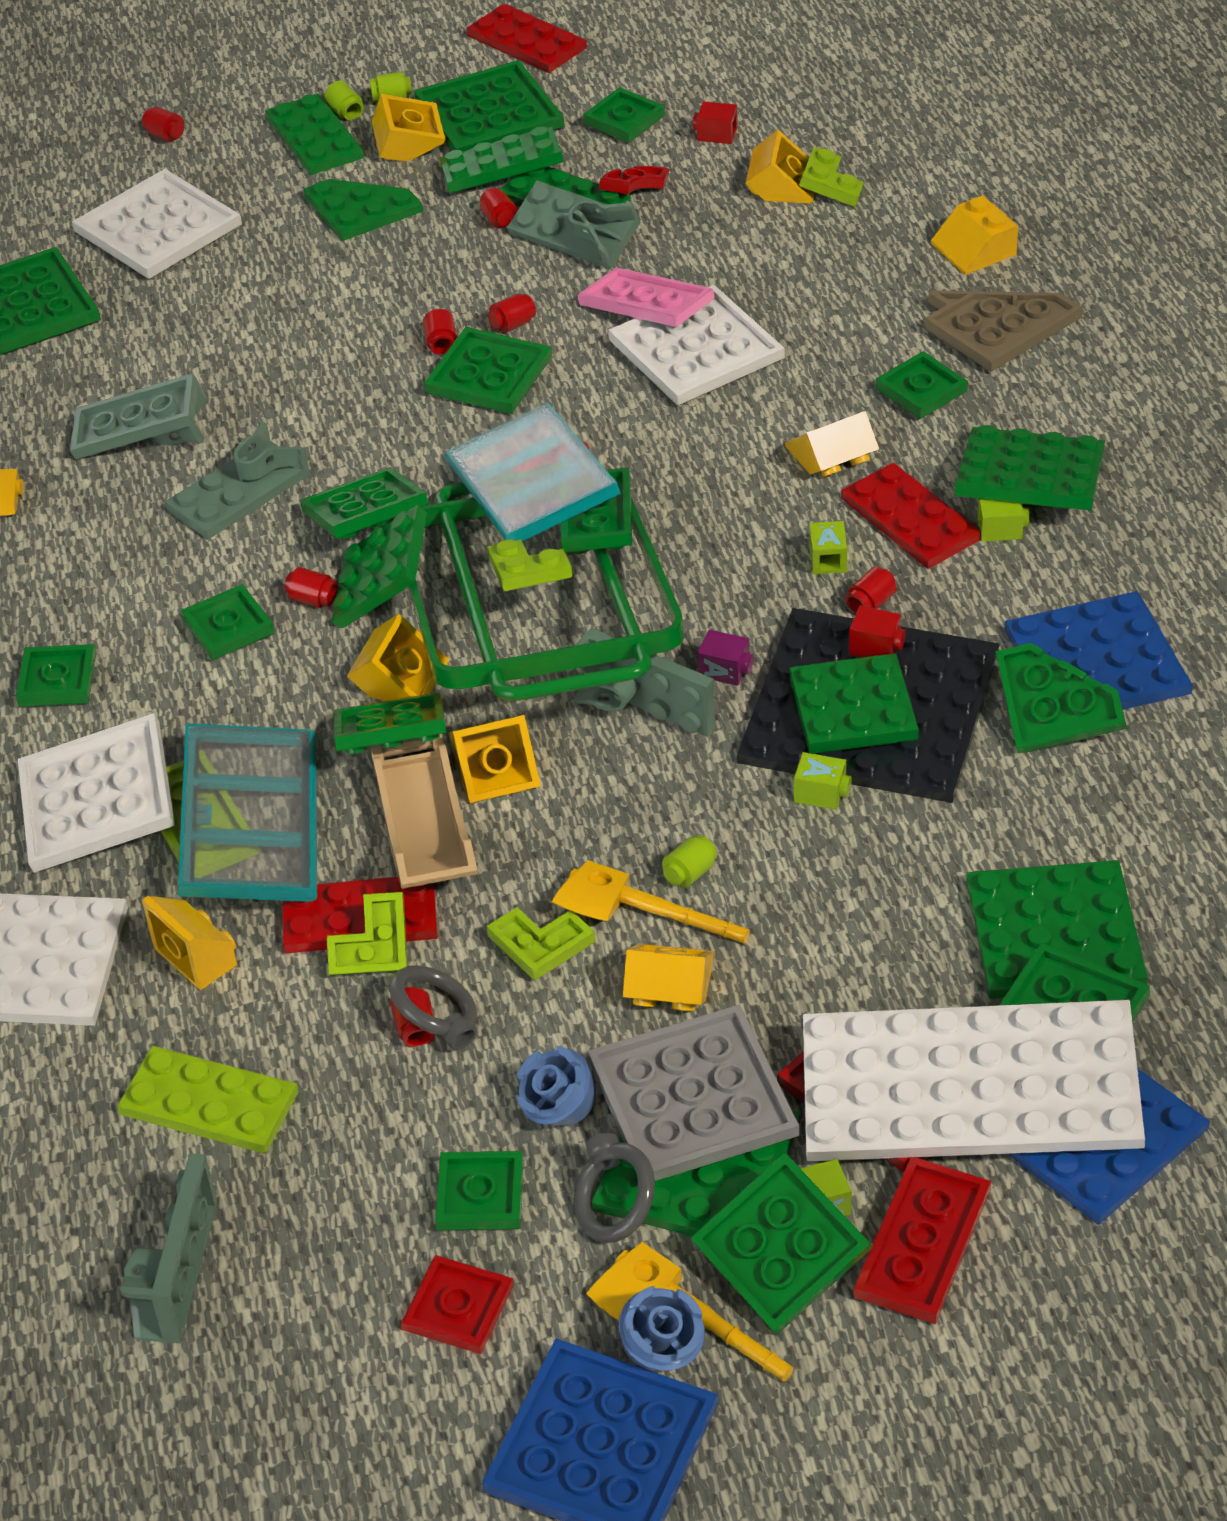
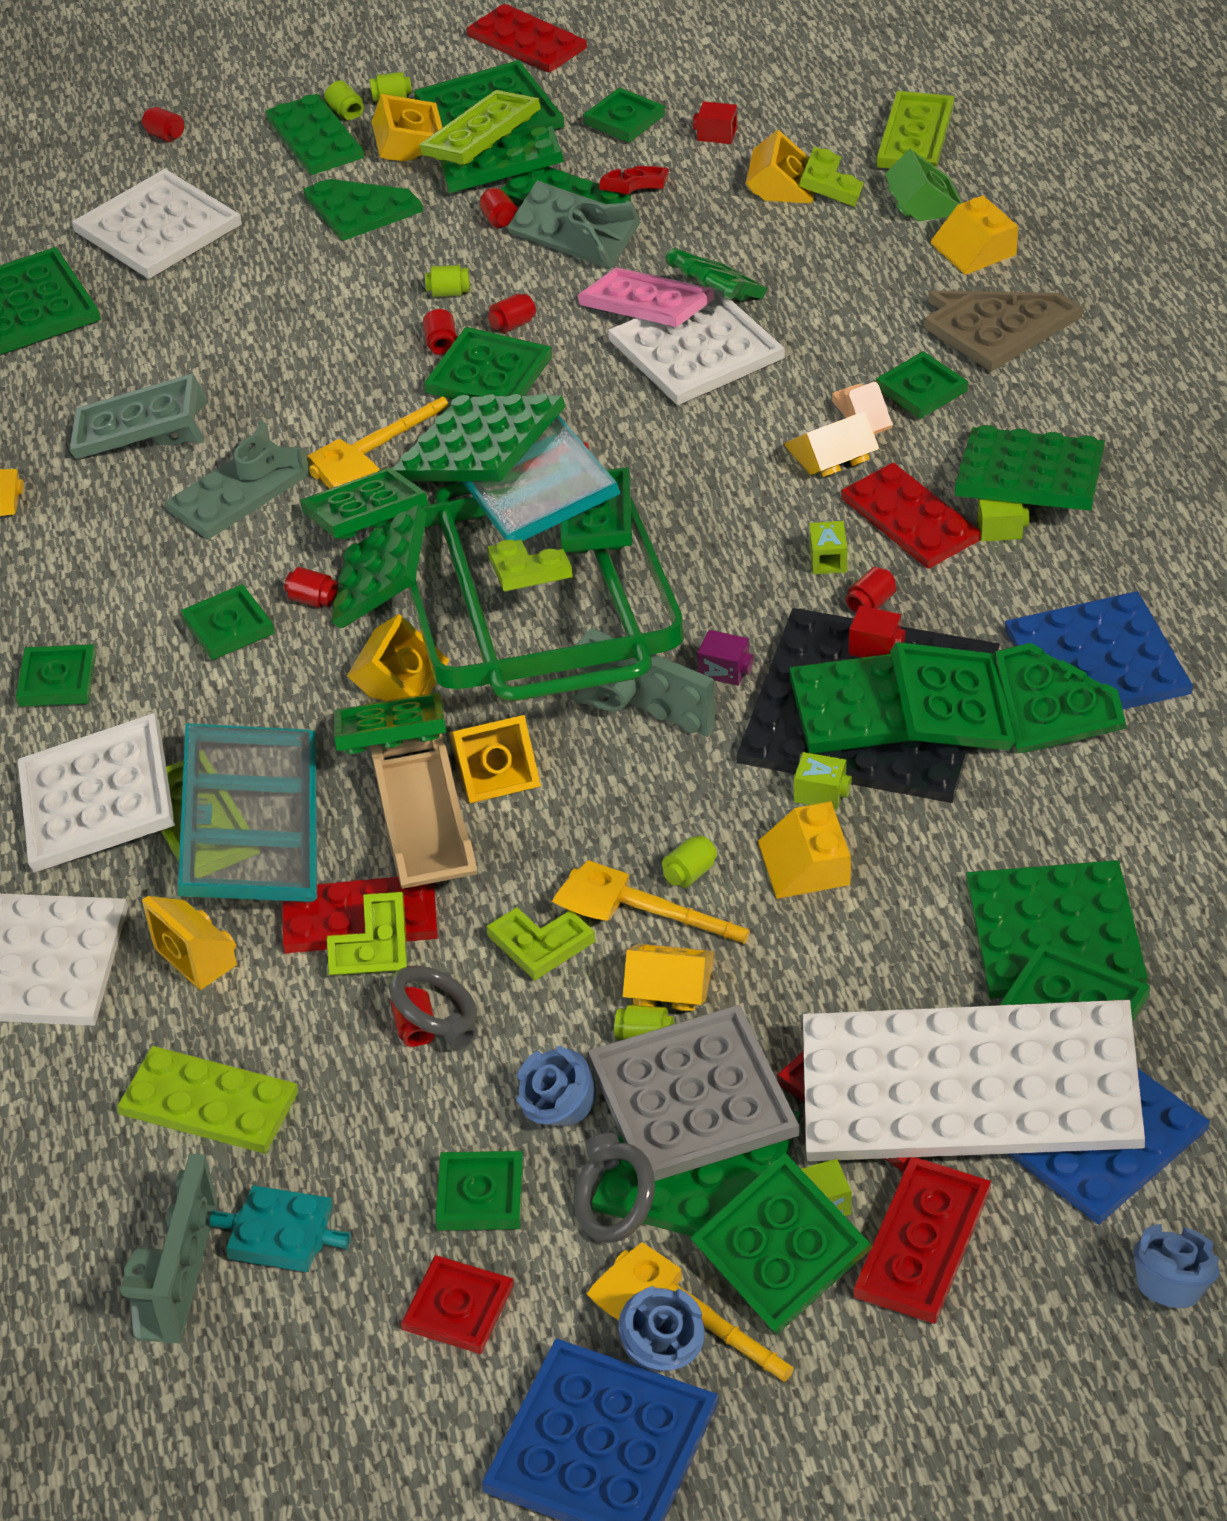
none -> teal plate [210,1185,351,1272]
none -> yellow piece [307,396,449,489]
none -> green plate [393,393,566,482]
none -> lime plate [419,90,541,165]
none -> lime brick [425,265,470,297]
none -> lime brick [614,1005,675,1040]
none -> green plate [665,248,767,301]
none -> yellow slope [758,801,851,899]
none -> light nougat slope [832,382,892,434]
none -> lime plate [877,91,955,169]
none -> bright green slope [885,149,962,221]
none -> green plate [890,642,1015,750]
none -> medium blue cone [1134,1224,1220,1308]

